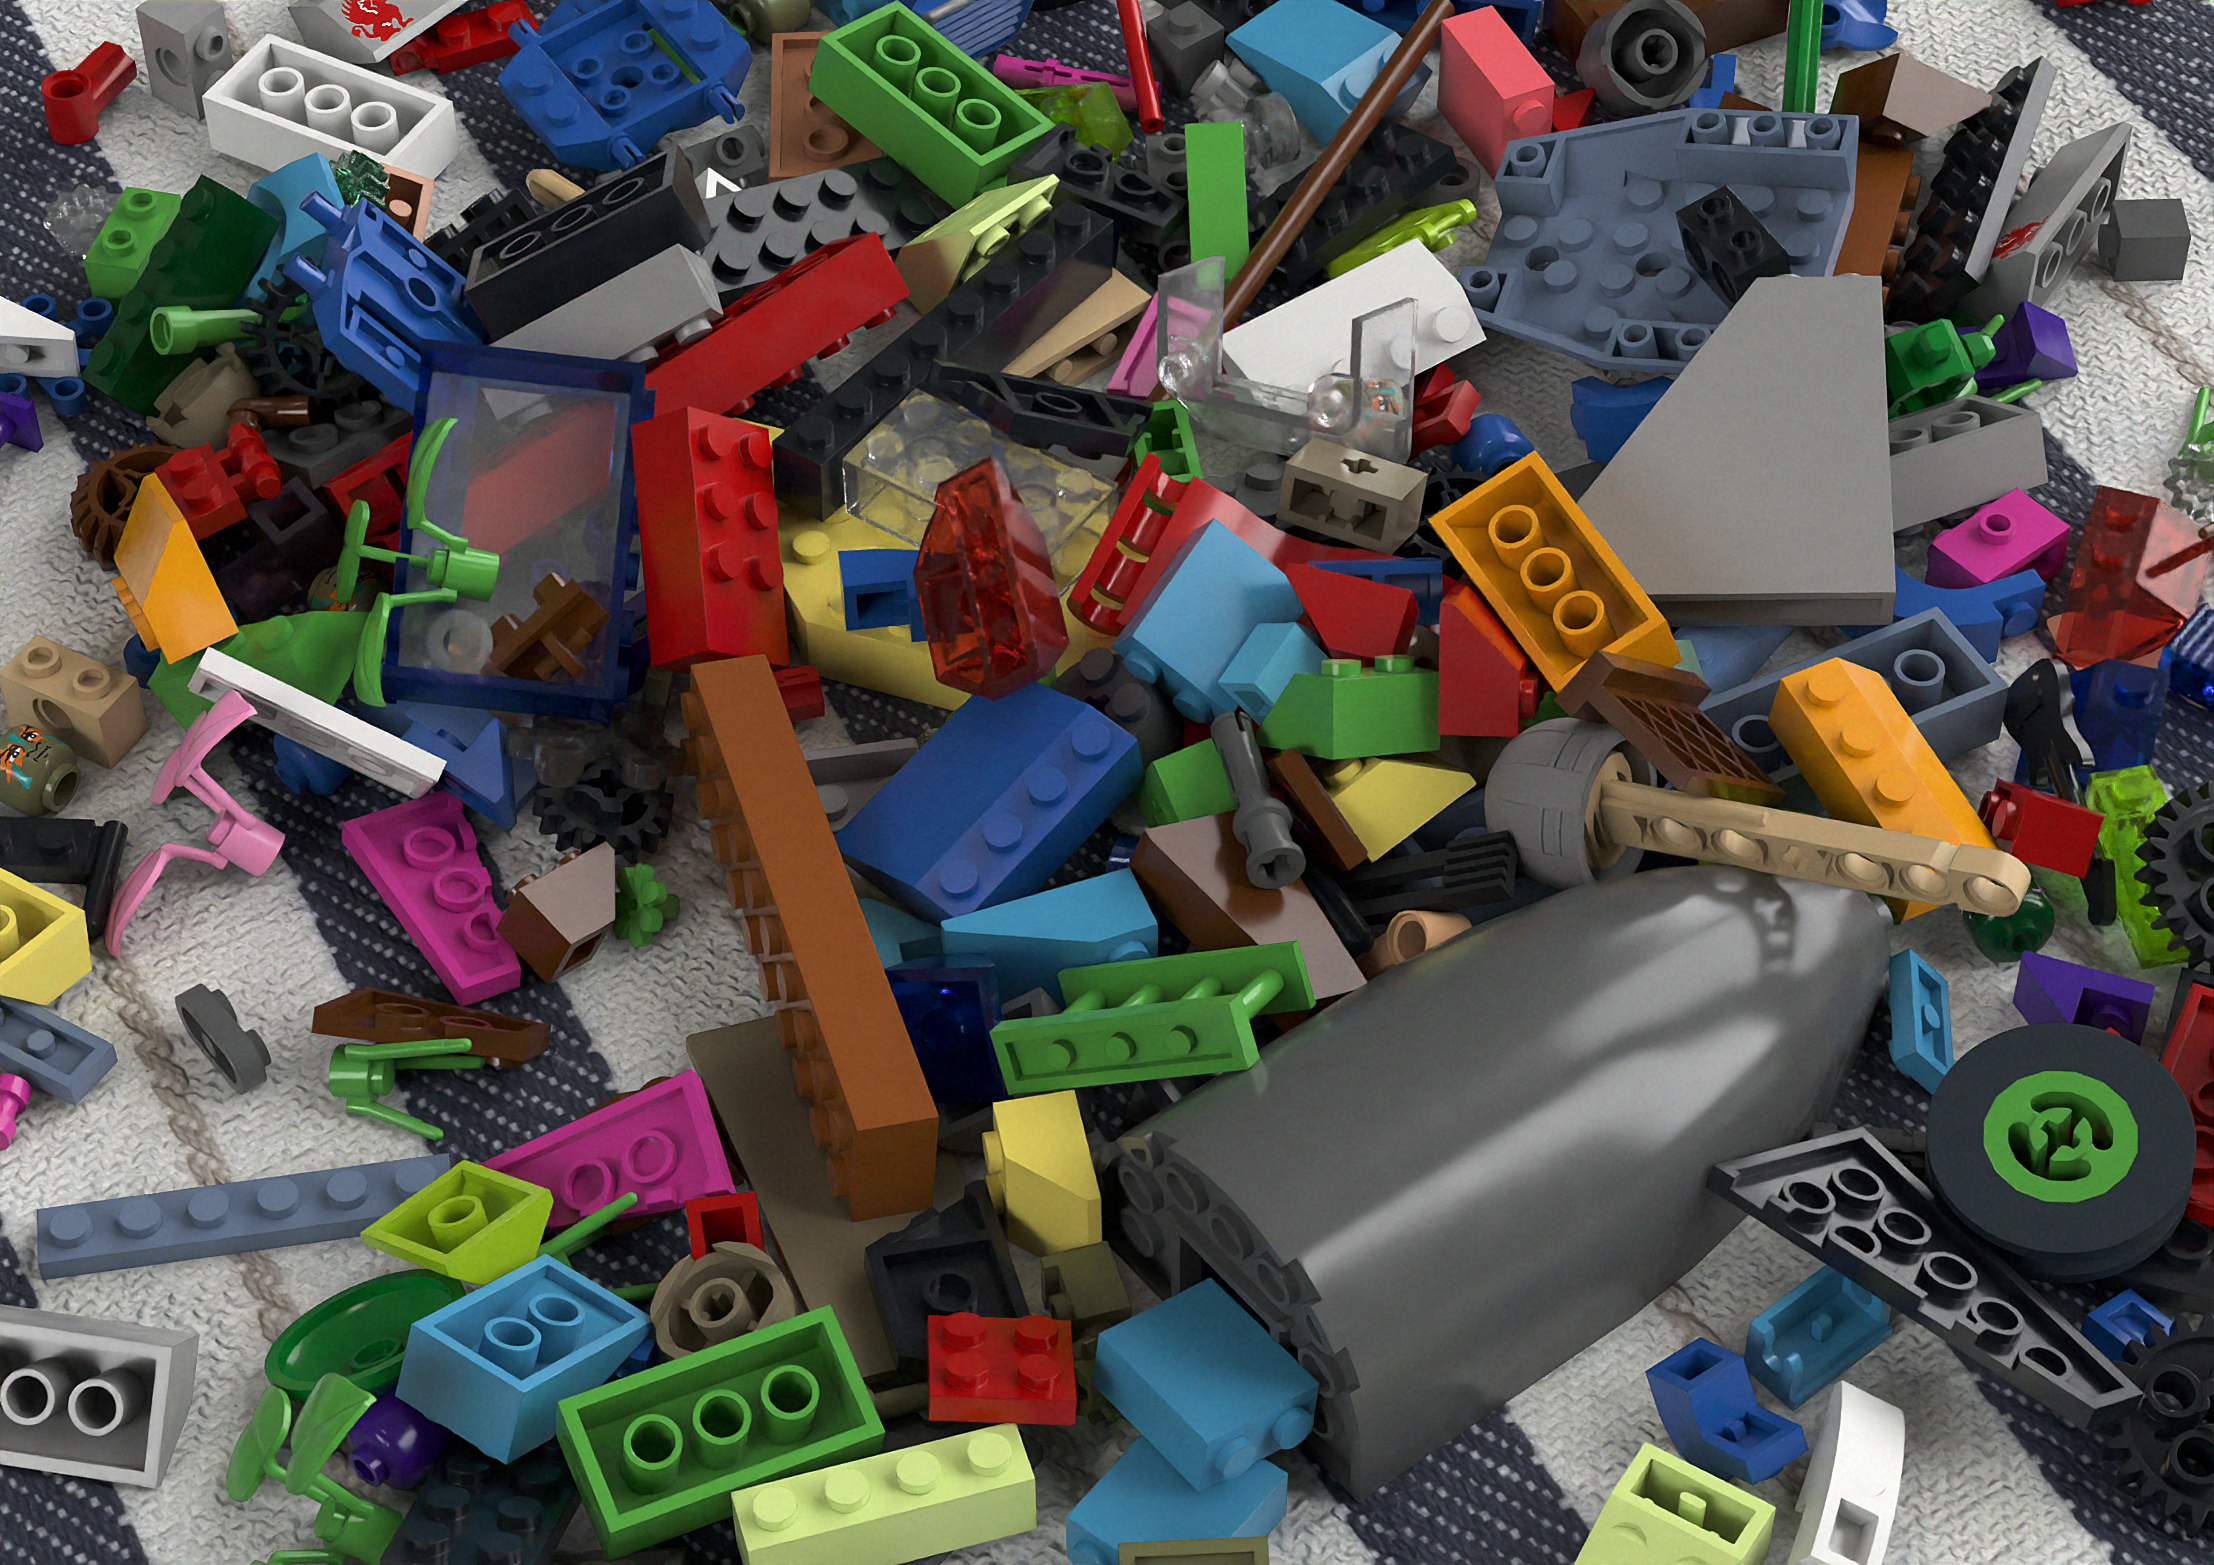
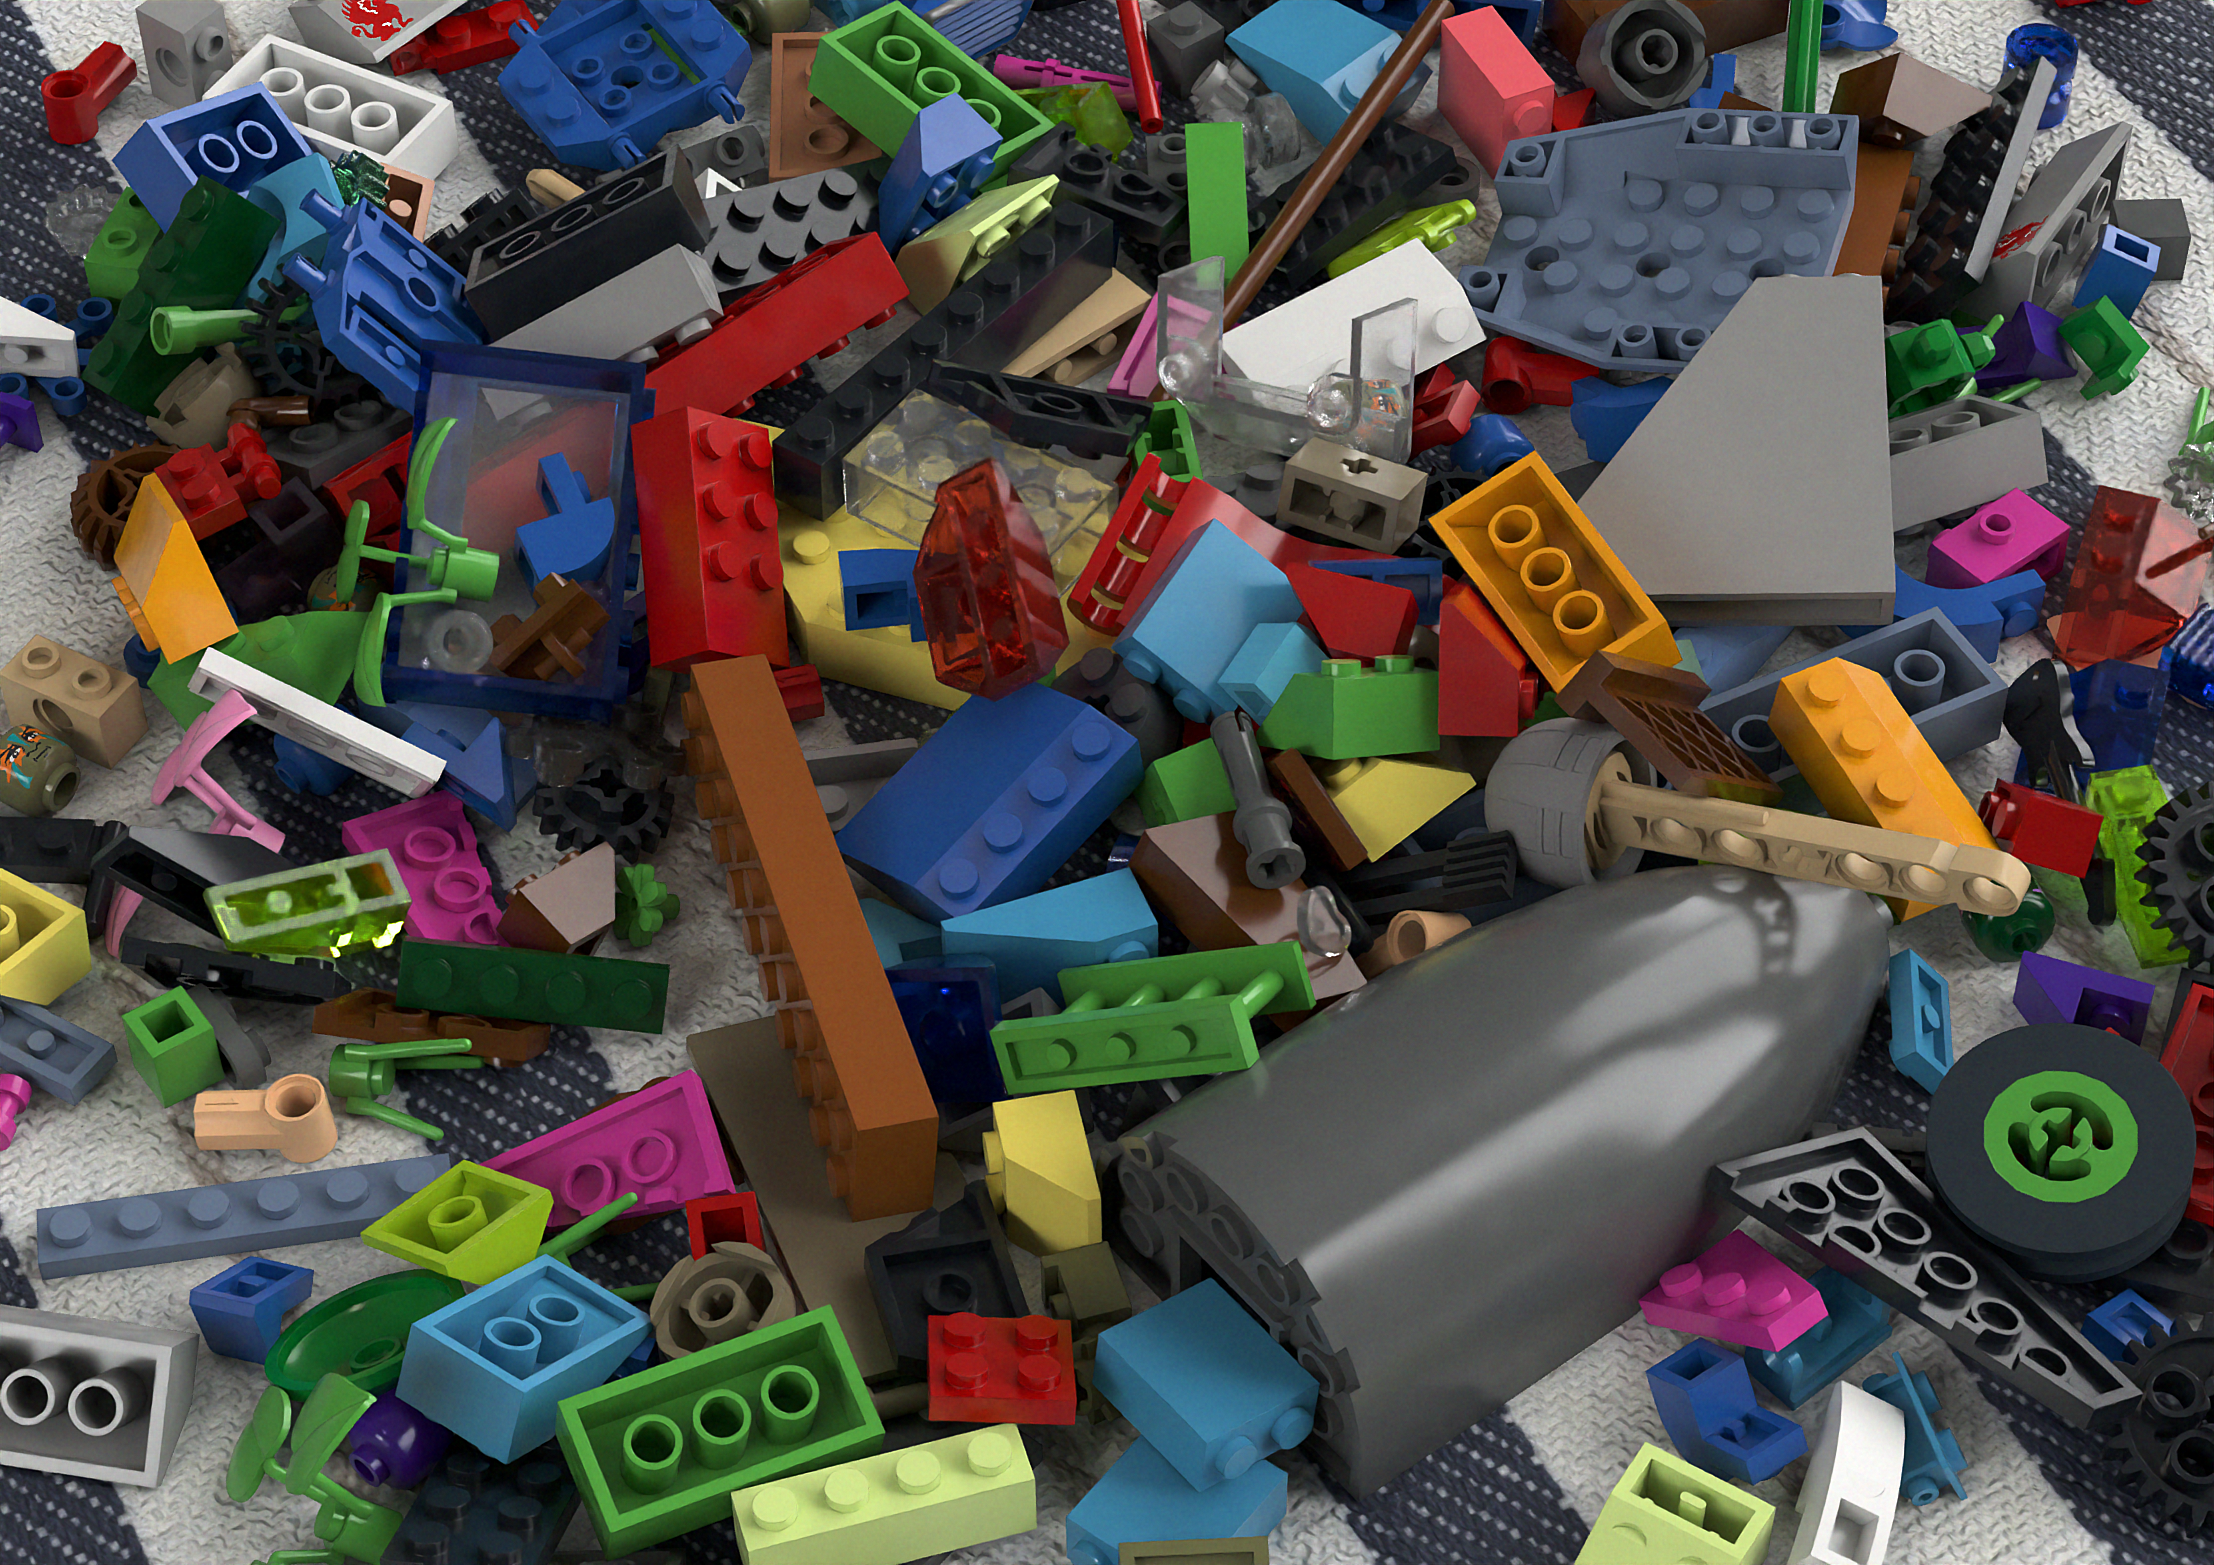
black brick [1675,185,1791,311] -> none
none -> black slope [90,826,301,952]
none -> blue brick [112,81,314,234]
none -> black wing [120,936,352,1007]
none -> bright green brick [121,985,225,1109]
none -> blue slope [189,1256,314,1365]
none -> light nougat piece [193,1073,338,1163]
none -> clear neon green slope [203,848,413,958]
none -> dark green plate [395,936,670,1035]
none -> blue brick [513,452,615,609]
none -> blue slope [878,92,1004,255]
none -> clear piece [1297,886,1351,957]
none -> red piece [1480,336,1599,415]
none -> dark pink wing [1638,1228,1829,1352]
none -> dark azure hinge [1862,1351,1968,1506]
none -> clear blue wheel [2000,23,2079,130]
none -> green bracket [2056,295,2150,401]
none -> blue brick [2071,224,2161,322]

